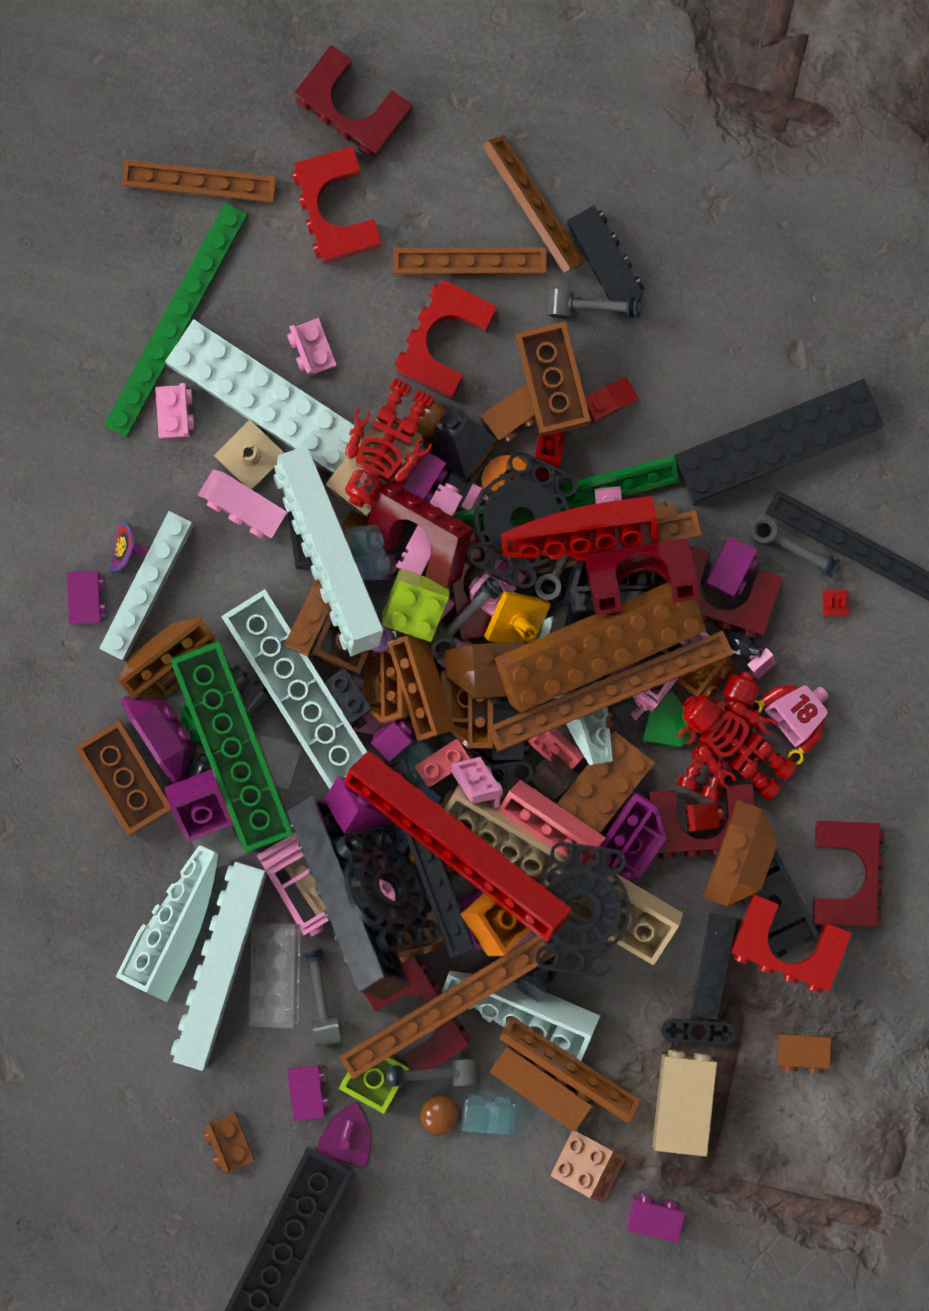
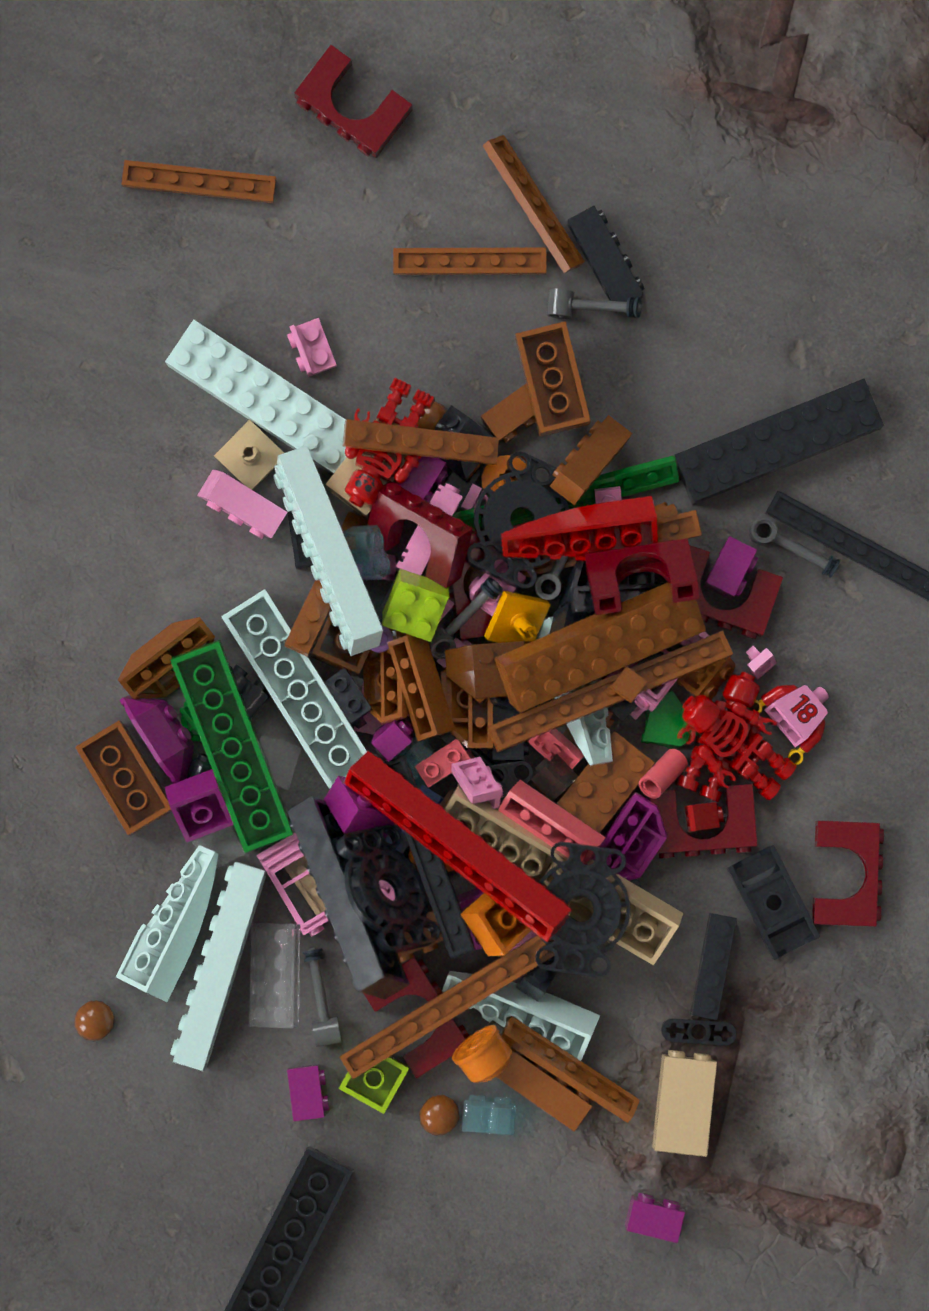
magenta brick [67,570,106,625] -> none
light aqua brick [99,511,194,662] -> none
green plate [104,202,248,438] -> none
shield [110,522,150,573] -> none
bright pink bracket [155,383,194,439] -> none
dark orange bracket [203,1112,255,1174] -> none
red arch [291,146,382,264] -> none
magenta shield [317,1102,371,1167] -> none
dark grey piece [386,1058,478,1087] -> none
red arch [395,279,497,401] -> none
red slope [535,431,566,482] -> none
nougat bracket [551,1131,627,1203] -> none
red slope [585,377,639,424] -> none
dark orange wedge [702,800,778,906] -> none
black plant [724,631,763,658] -> none
red arch [730,894,852,994] -> none
dark orange brick [776,1033,831,1073] -> none
red tile [822,590,849,617] -> none
none -> dark orange hair [74,1000,115,1041]
none -> dark orange plate [343,419,499,465]
none -> orange wheel [452,1025,512,1083]
none -> dark orange brick [550,415,633,505]
none -> dark orange tile [610,666,647,703]
none -> coral pin [639,749,688,799]

